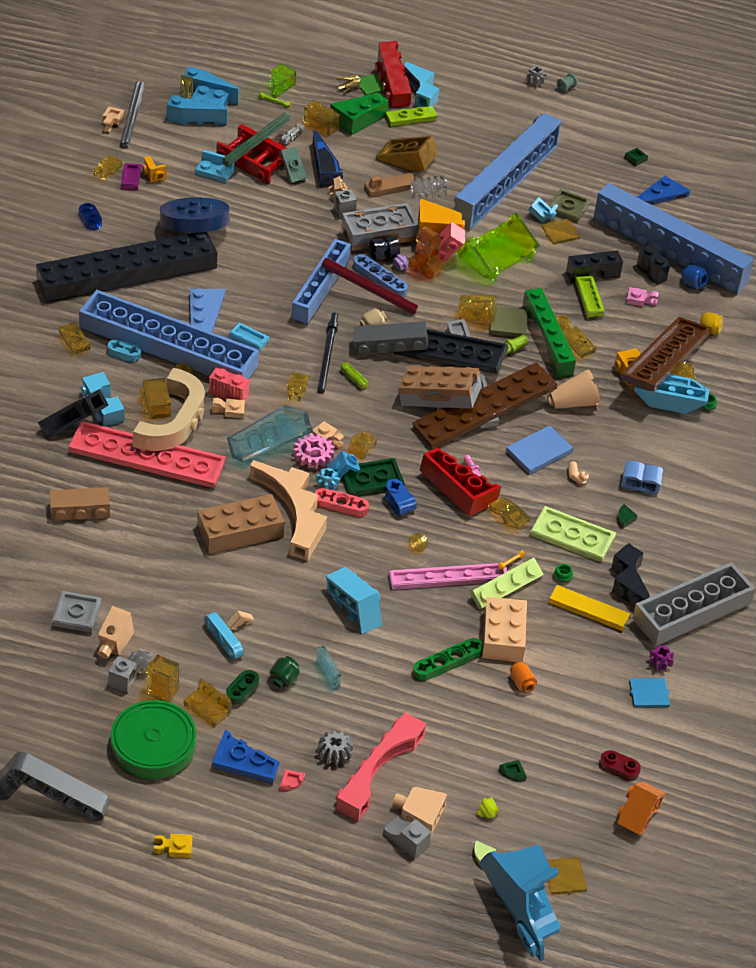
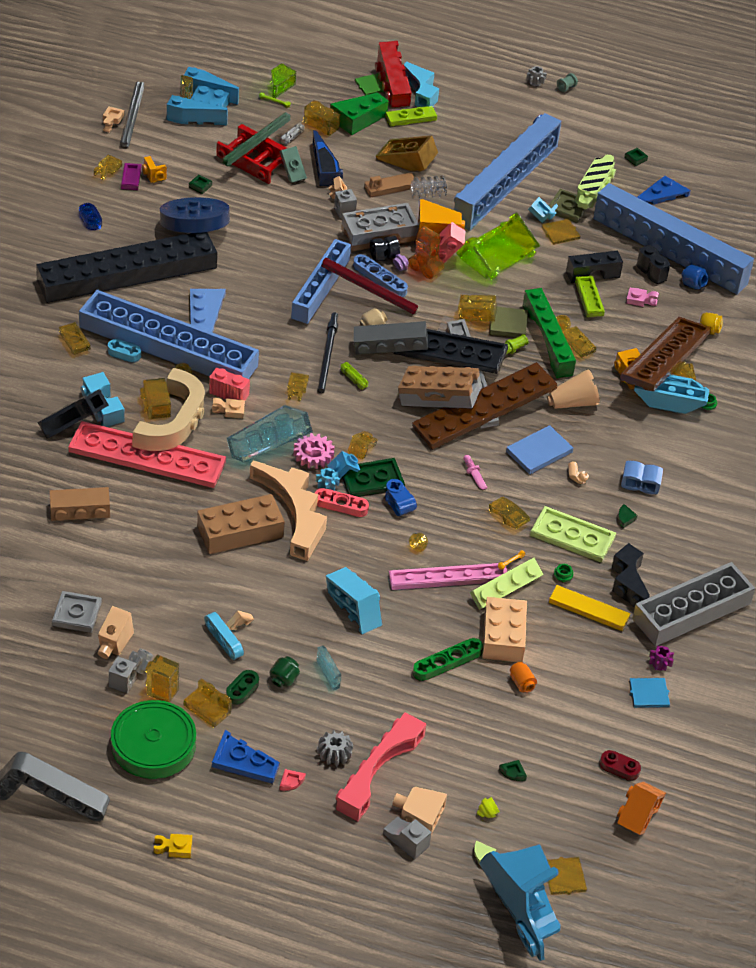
medium azure bracket [195,150,234,183] -> none
medium azure tile [229,322,270,352] -> none
light nougat plate [311,421,344,449] -> none
pearl gold piece [337,74,361,93] -> none
red wedge [419,447,501,516] -> none
none -> dark green tile [189,174,213,194]
none -> yellowish green hinge [575,155,616,209]

